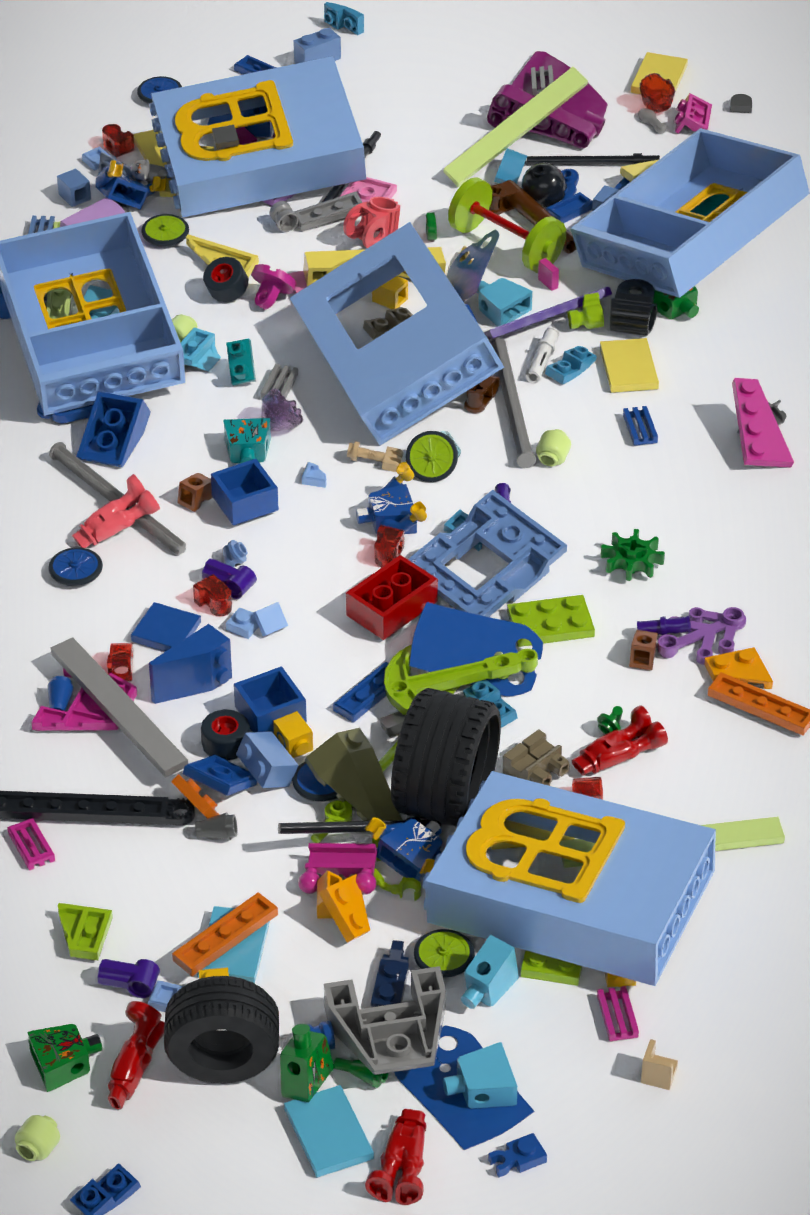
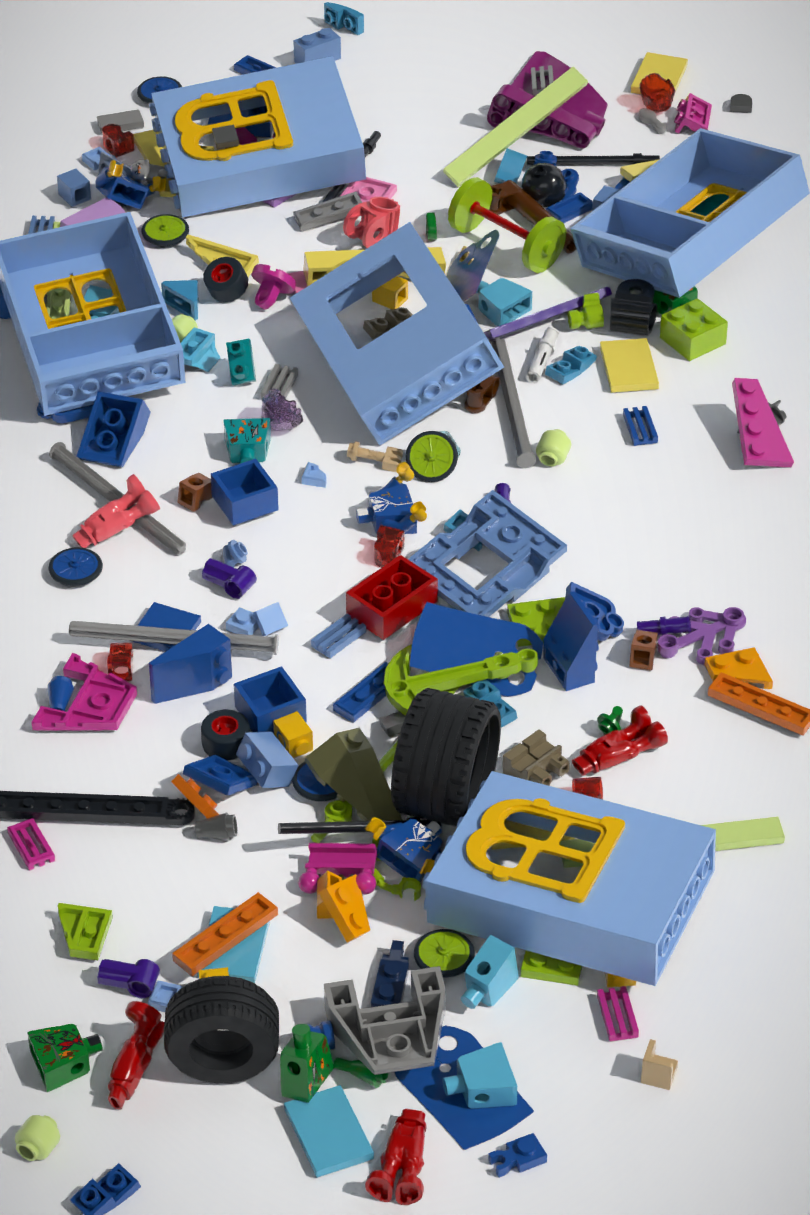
light grey tile [50,637,188,778] -> none
clear red leg [193,574,232,616] -> none
light grey wheel [269,201,299,232] -> none
dark pink tile [538,258,559,291] -> none
green gear [600,529,665,581] -> none
none -> light grey axle [69,621,279,655]
none -> light grey tile [97,109,144,134]
none -> dark azure slope [161,280,199,321]
none -> medium blue tile [311,613,366,659]
none -> blue plate [534,151,557,167]
none -> blue slope [543,591,600,691]
none -> blue plate [565,581,624,641]
none -> lime brick [660,298,728,361]

